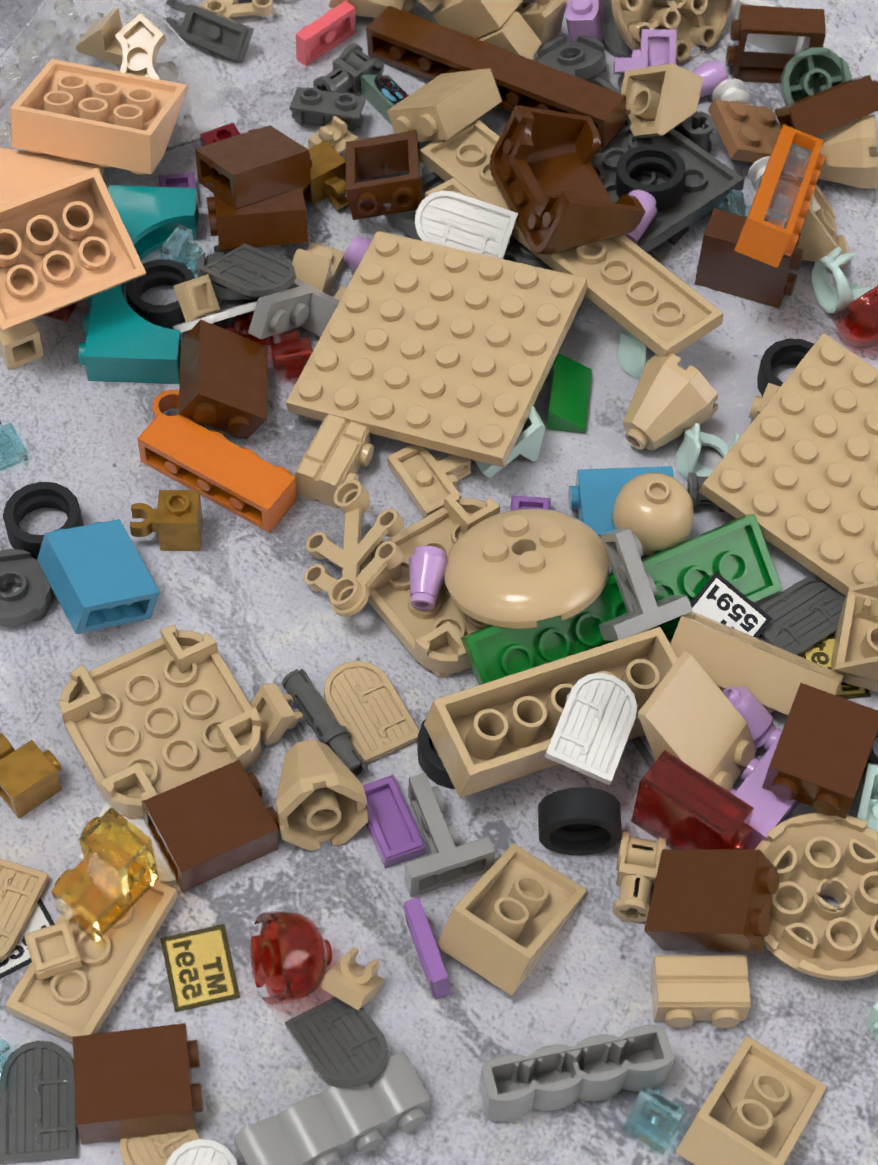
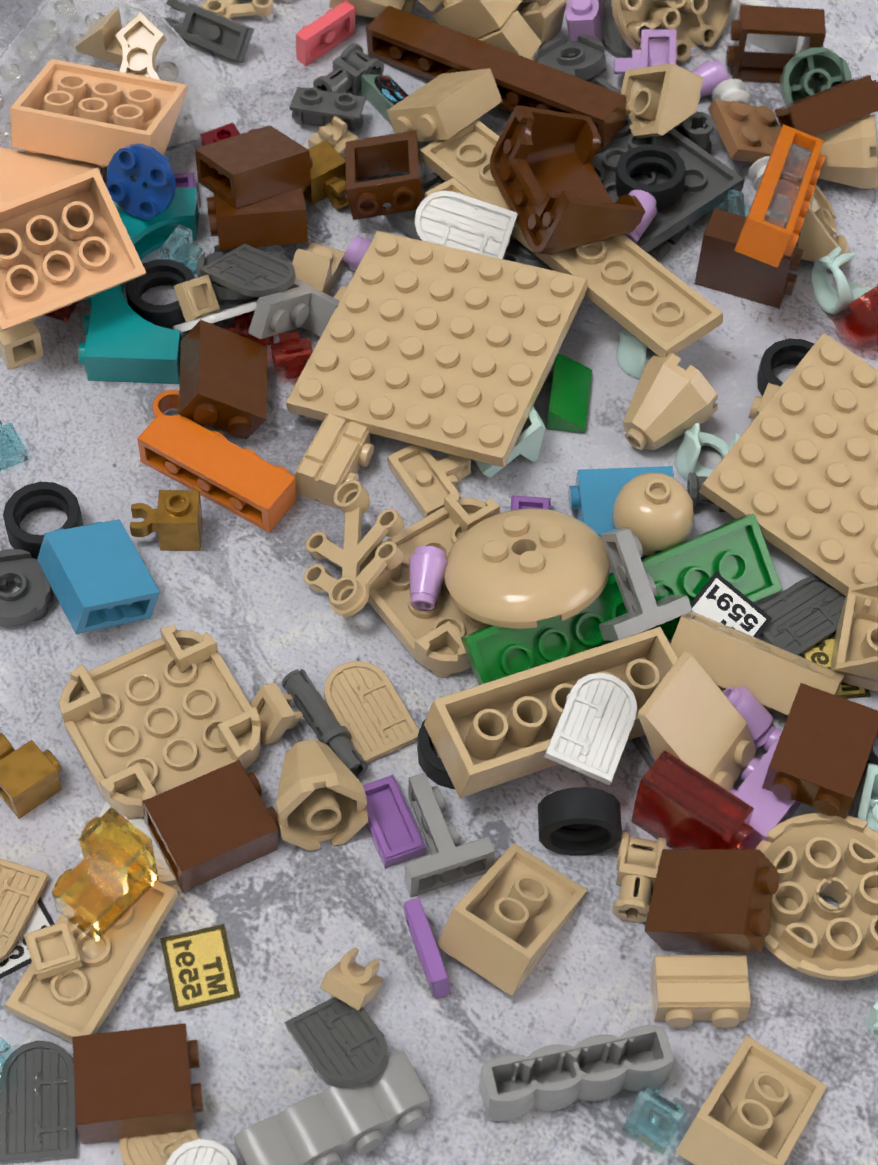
clear red cylinder [250,911,332,1005] -> none
none -> blue plate [106,144,176,220]

